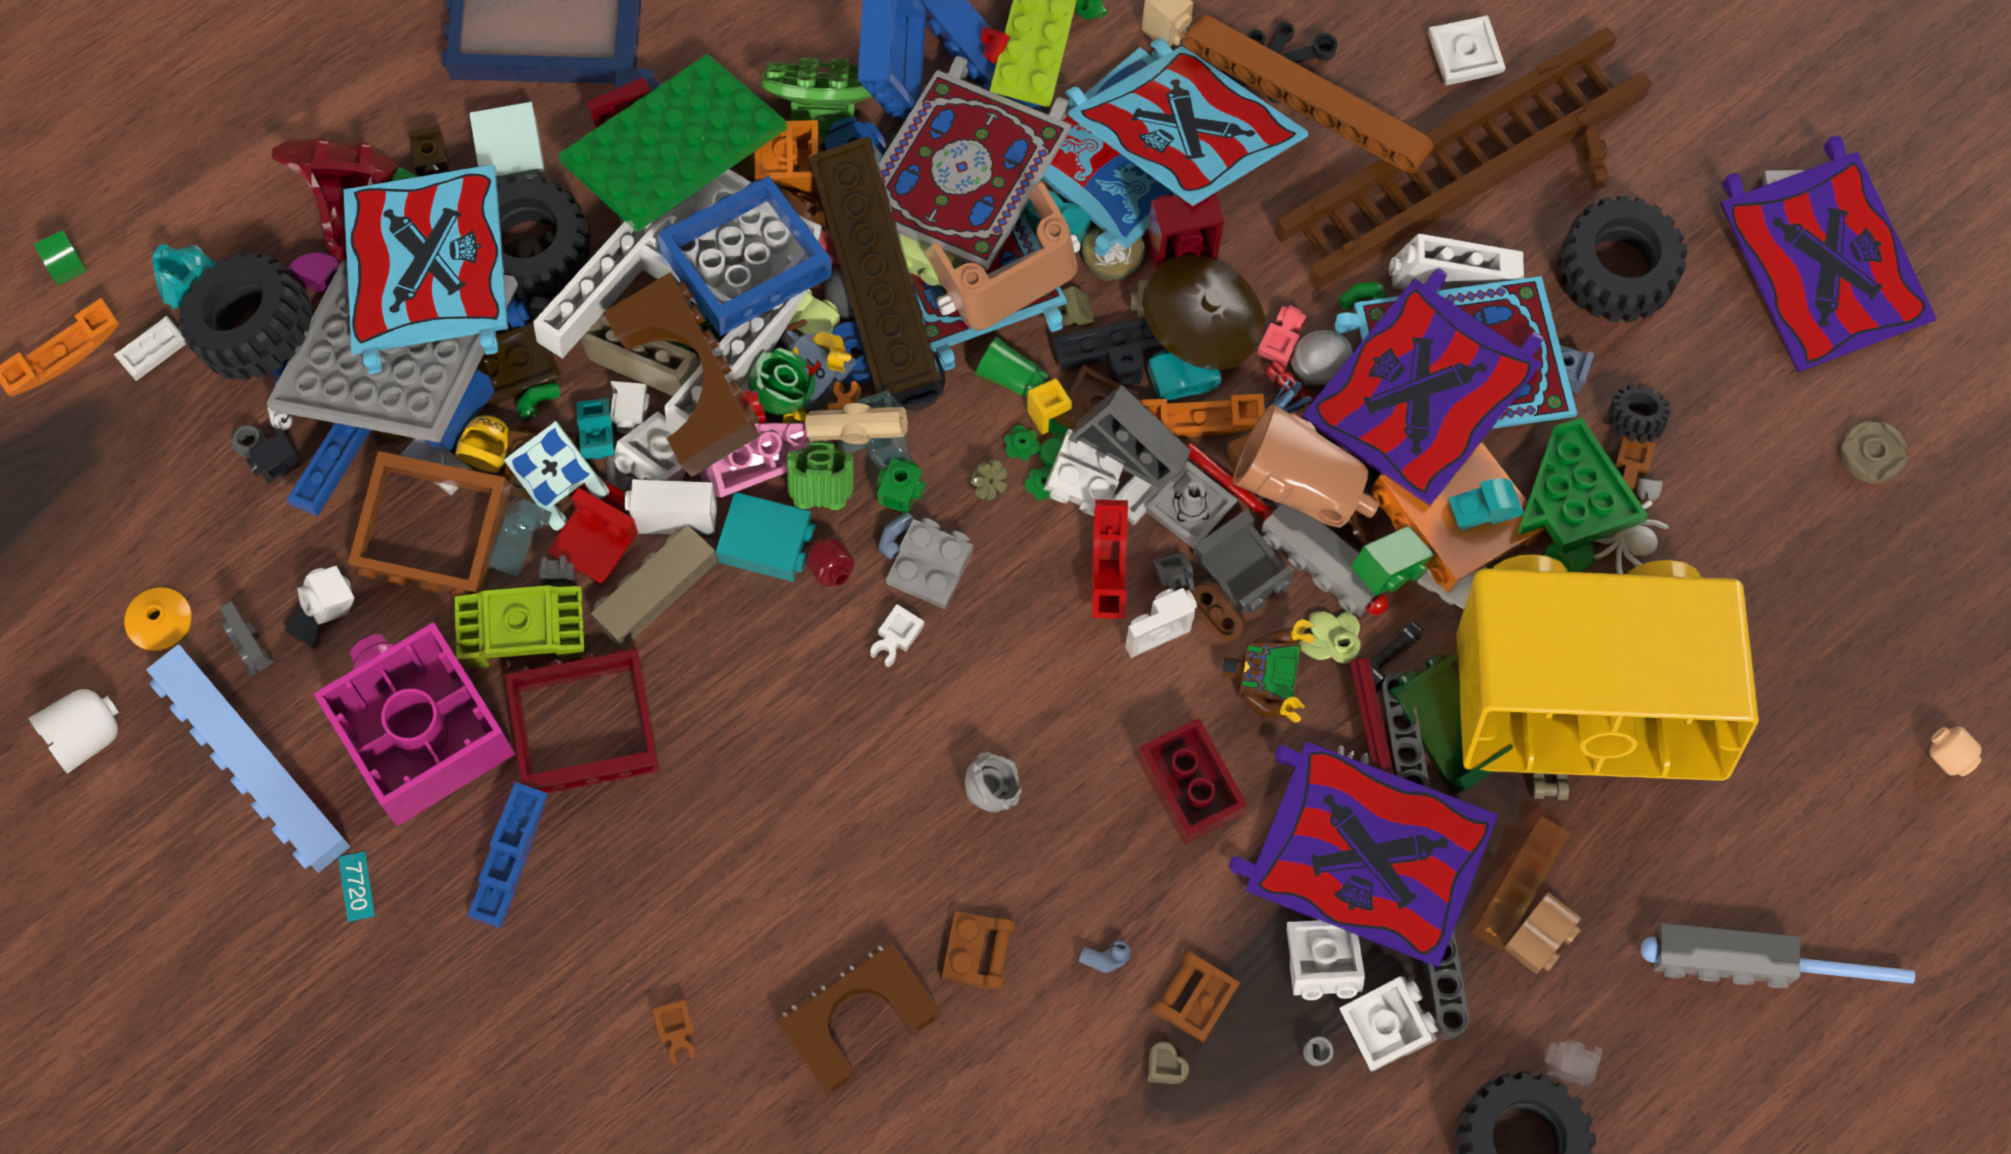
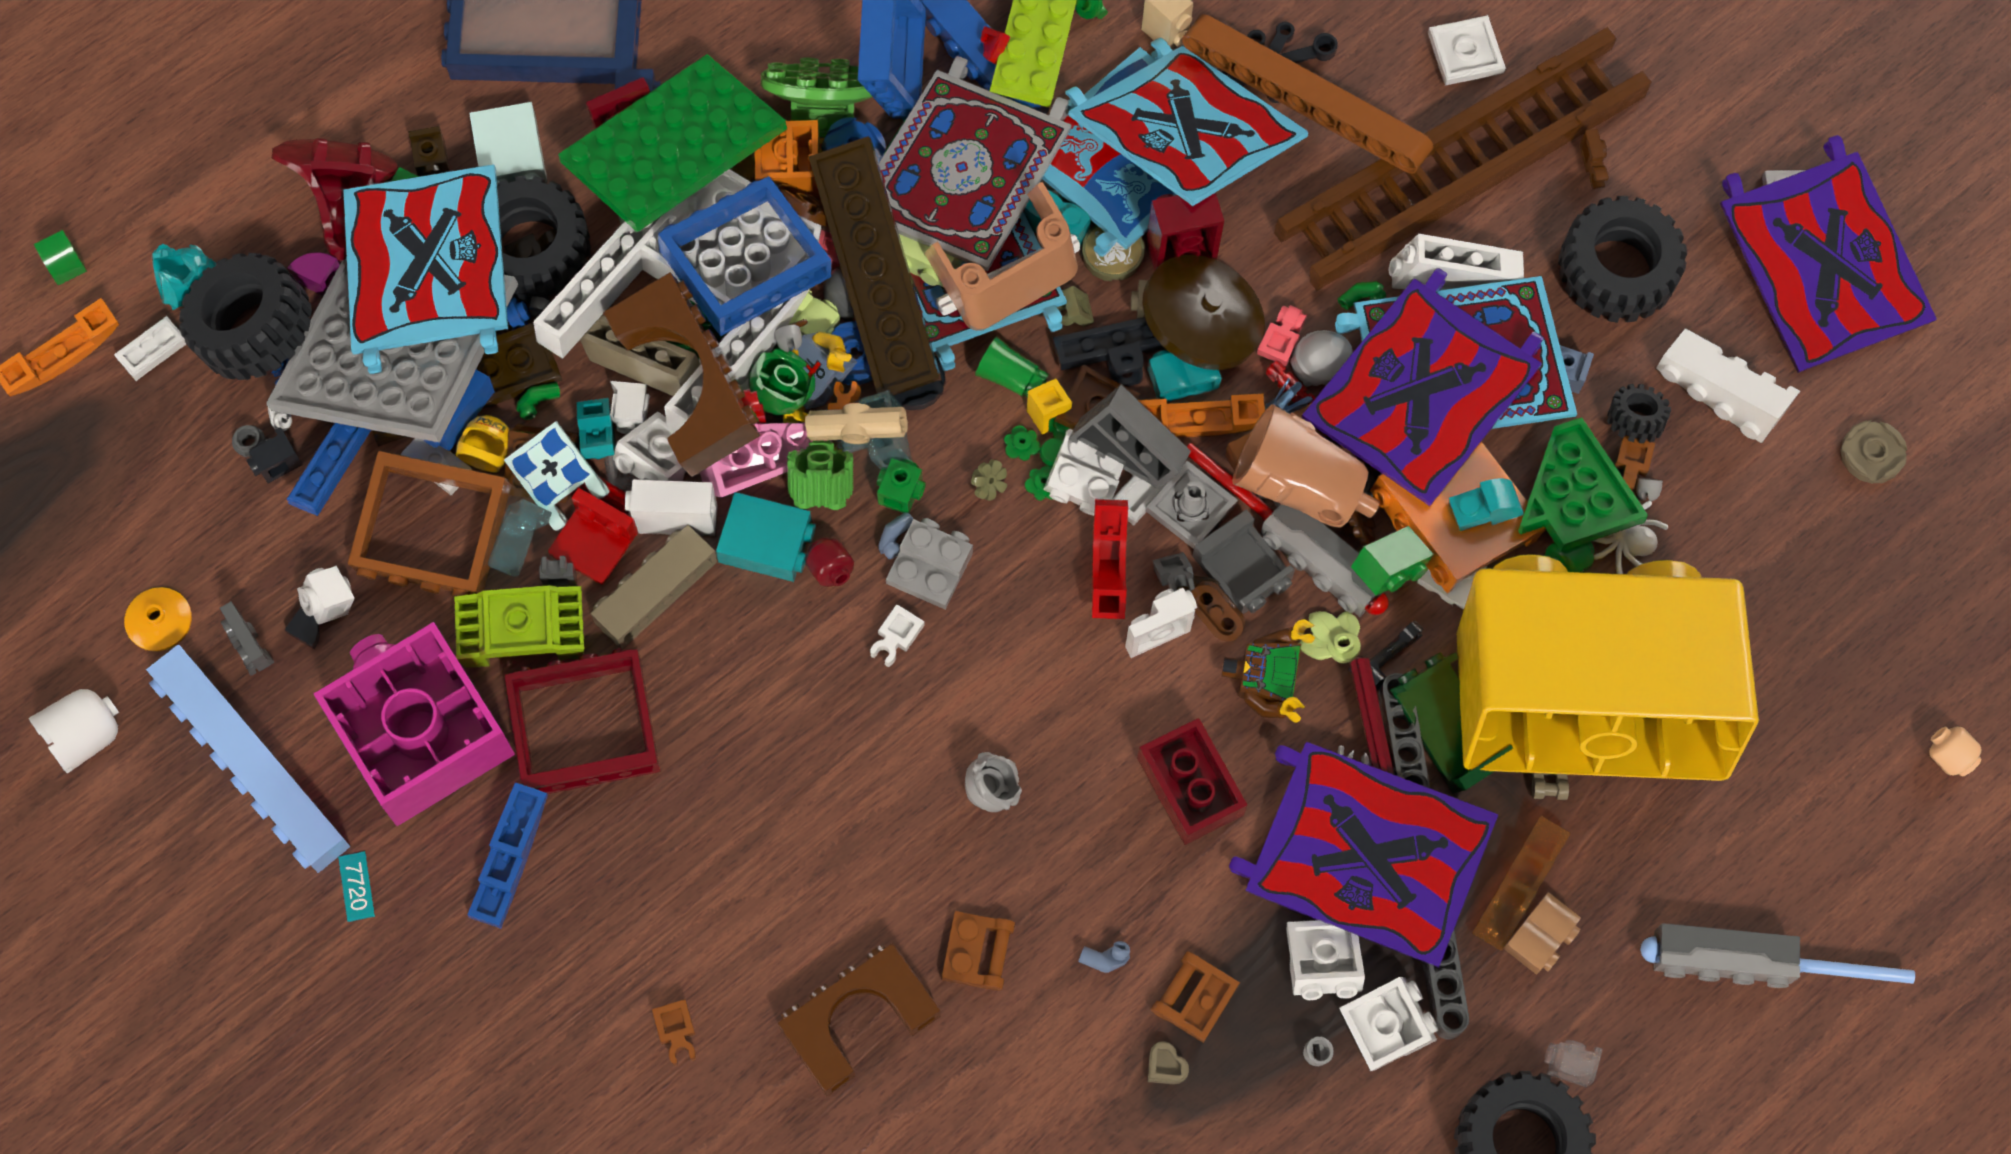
none -> light grey hinge [774,325,802,352]
none -> white wedge [1656,329,1800,443]

